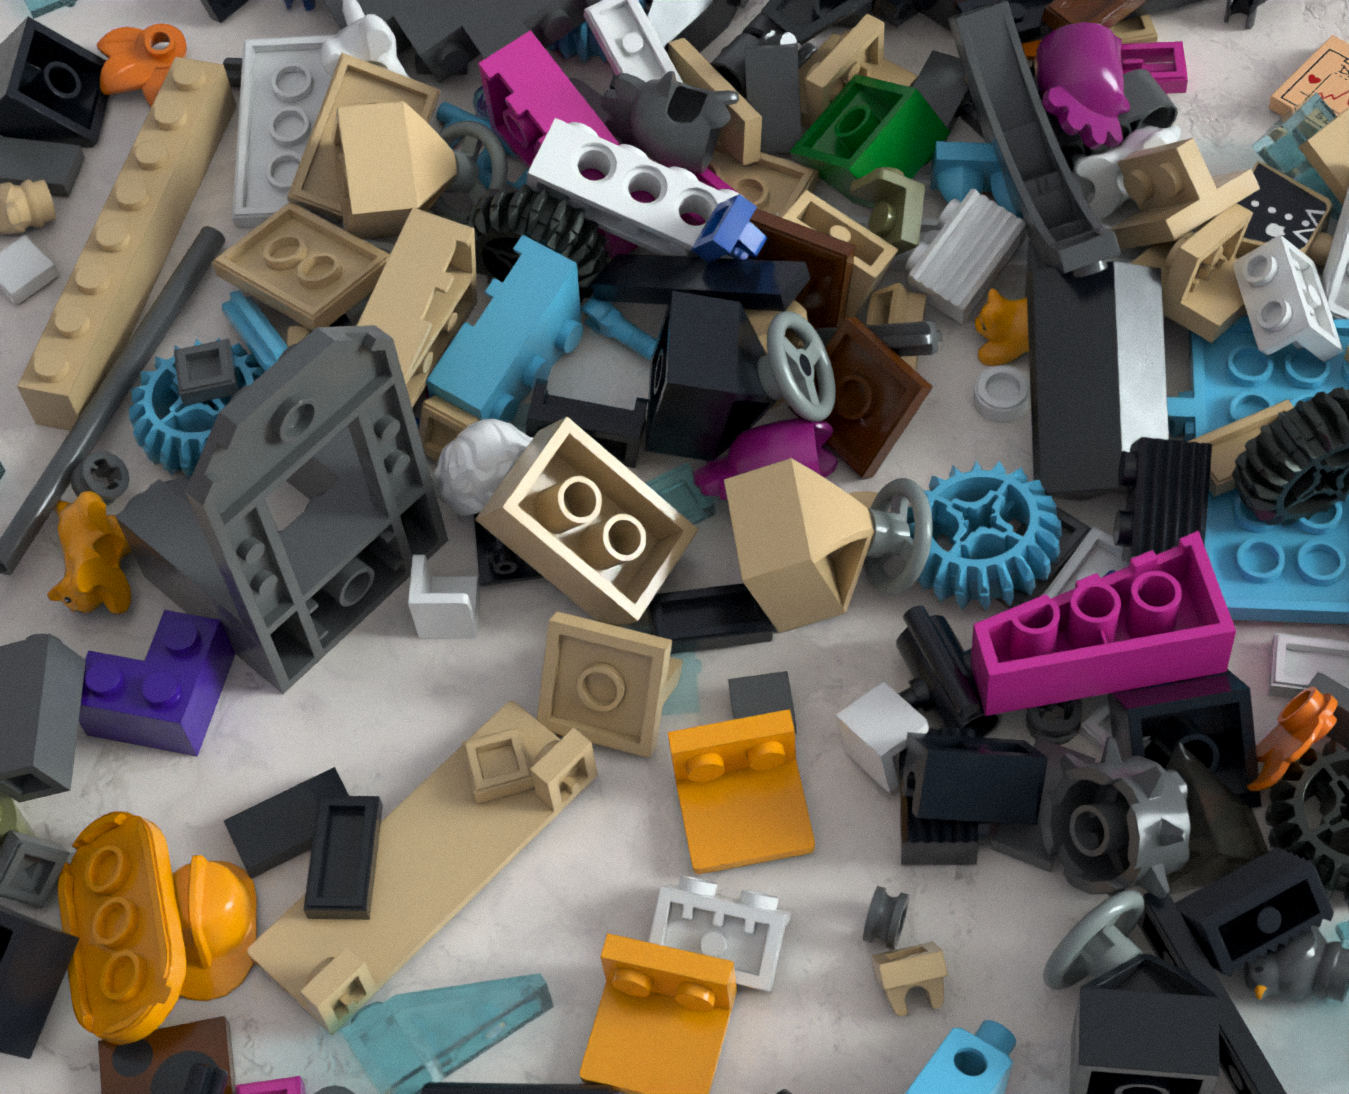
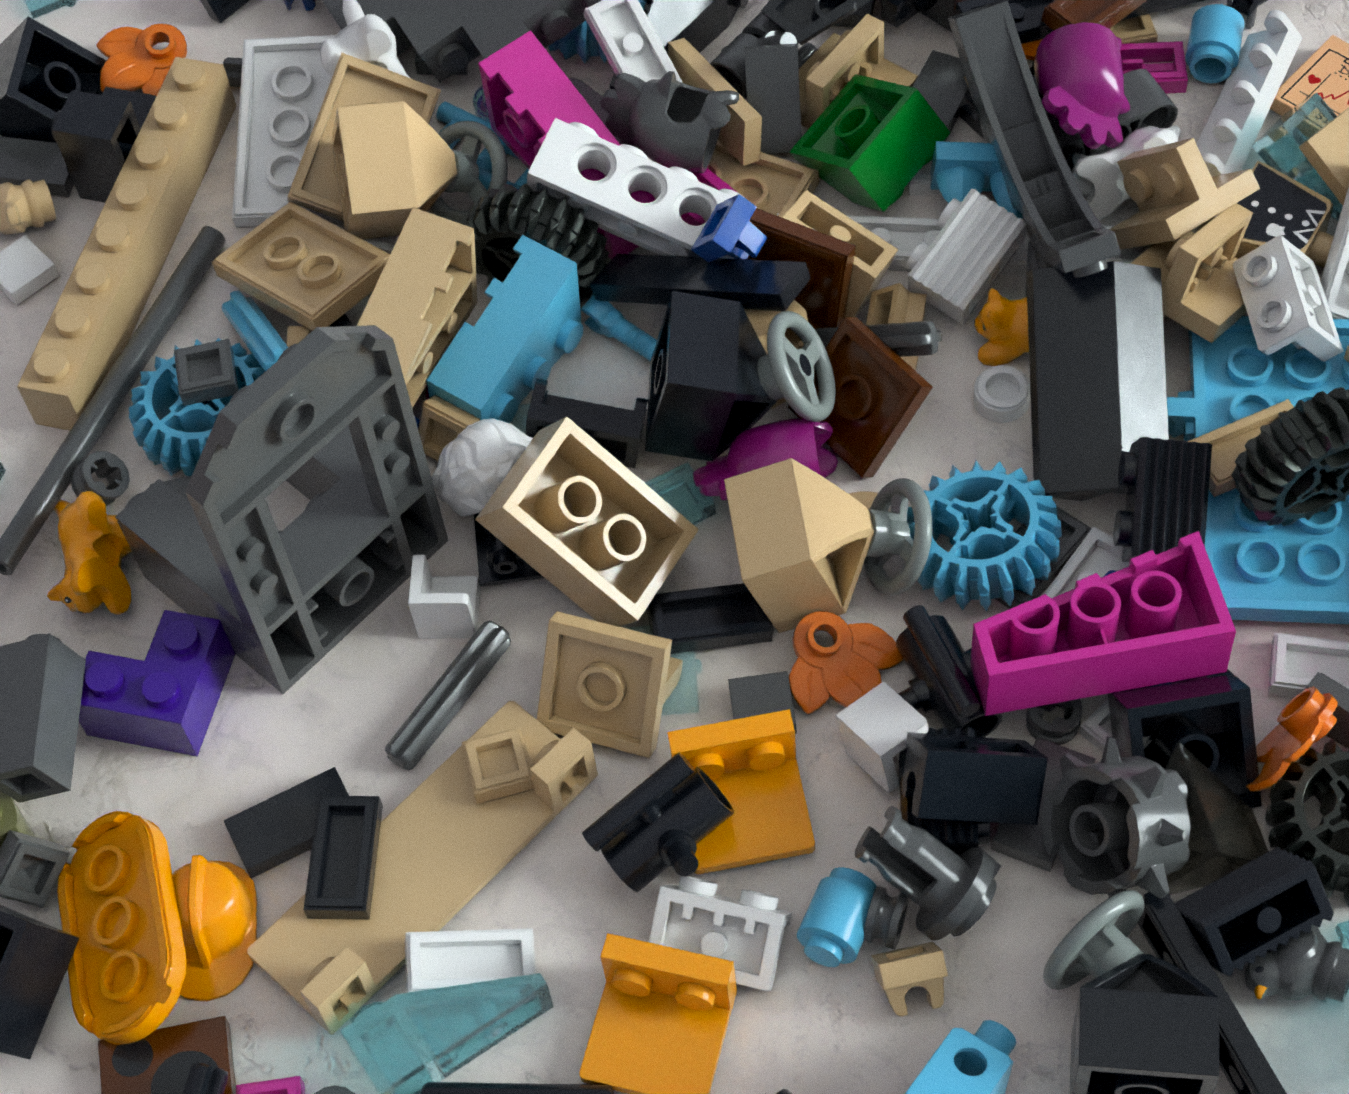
olive bracket [850,167,925,256] -> none
none -> black brick [52,87,156,203]
none -> dark grey axle [385,620,511,771]
none -> white tile [405,928,537,1001]
none -> black pin [582,752,734,893]
none -> orange plate [789,611,903,714]
none -> medium azure brick [797,867,877,967]
none -> dark grey piece [855,806,1001,941]
none -> medium azure brick [1185,4,1244,83]
none -> white hinge [1197,10,1302,177]

